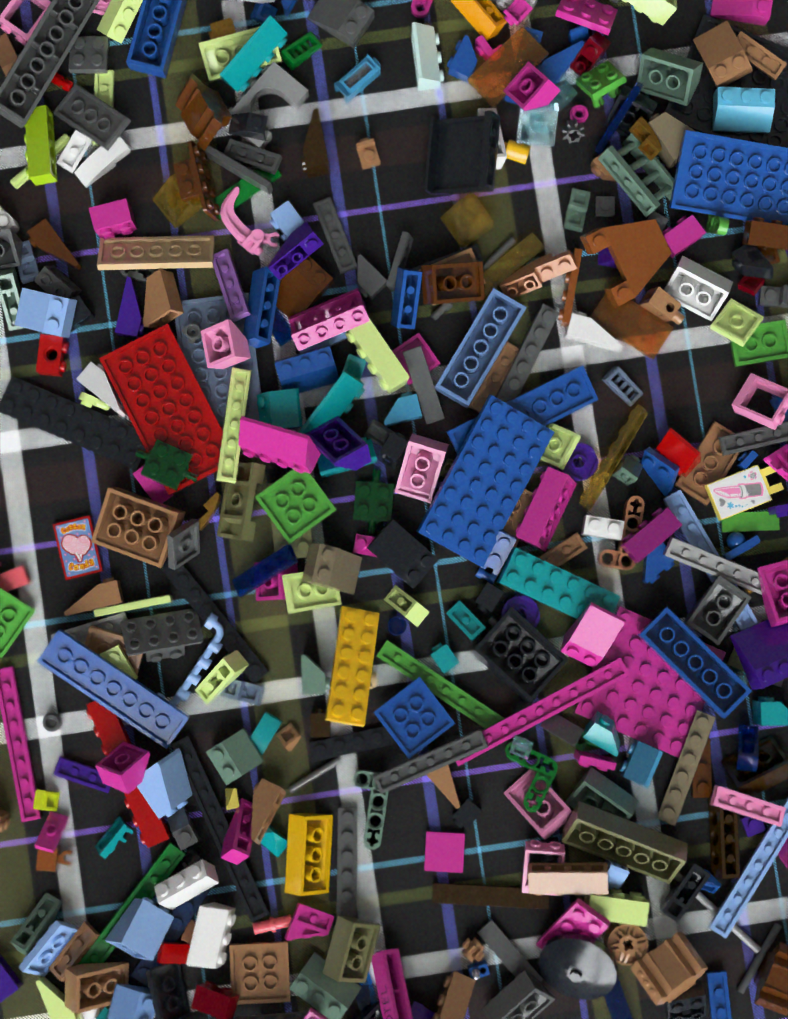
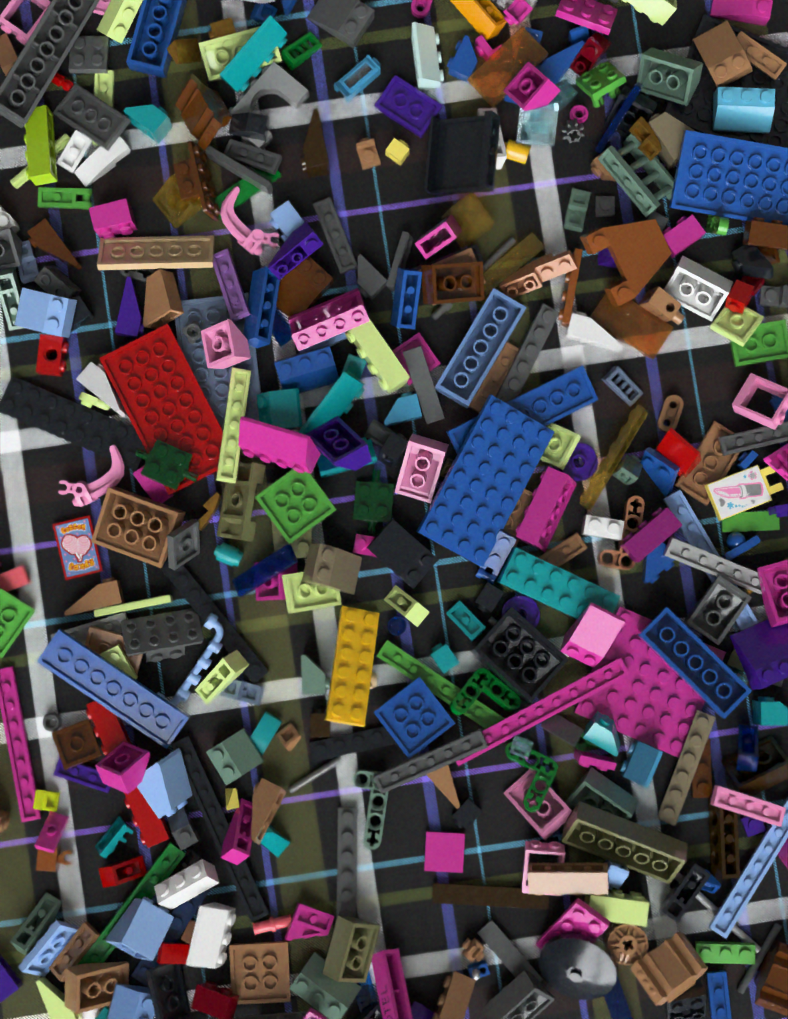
yellow slope [285,813,333,896] -> none
none -> bright green plate [38,187,92,210]
none -> reddish brown plate [51,719,102,770]
none -> bright pink piece [58,445,124,507]
none -> red slope [98,855,147,887]
none -> teal slope [123,104,172,145]
none -> pearl gold slope [167,38,201,64]
none -> teal brick [214,542,244,567]
none -> dark purple plate [374,75,442,138]
none -> light yellow plate [385,138,410,166]
none -> dark pink brick [415,214,462,259]
none -> green beam [450,668,521,715]
none -> medium nougat plate [657,395,684,433]
none -> bright green plate [695,941,755,964]
none -> red brick [725,280,754,314]

